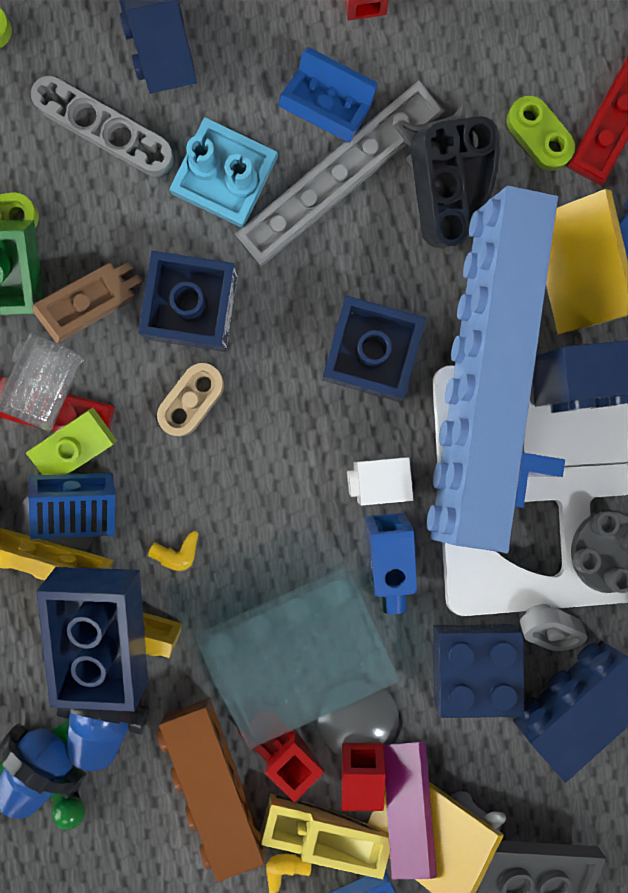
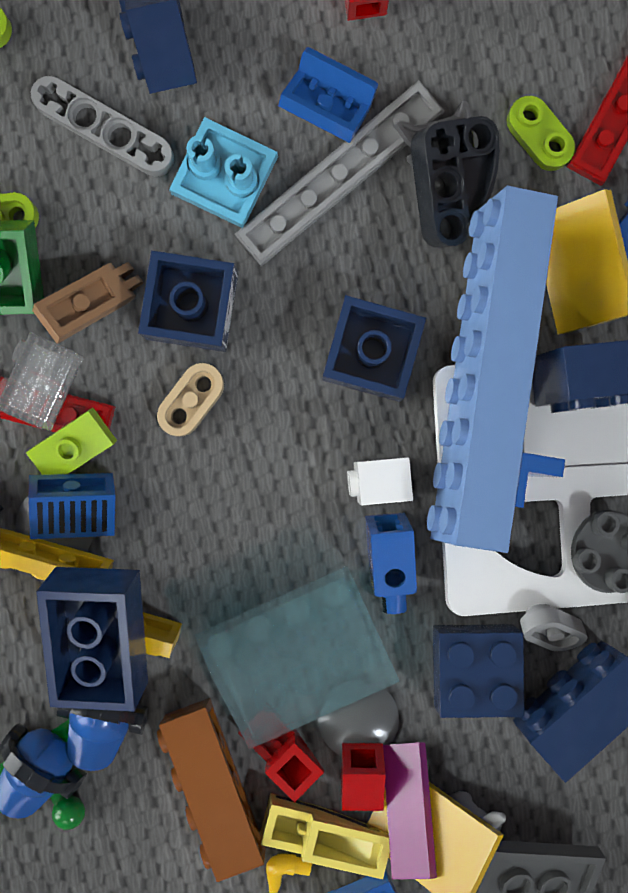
yellow animal [147,531,199,571] -> none

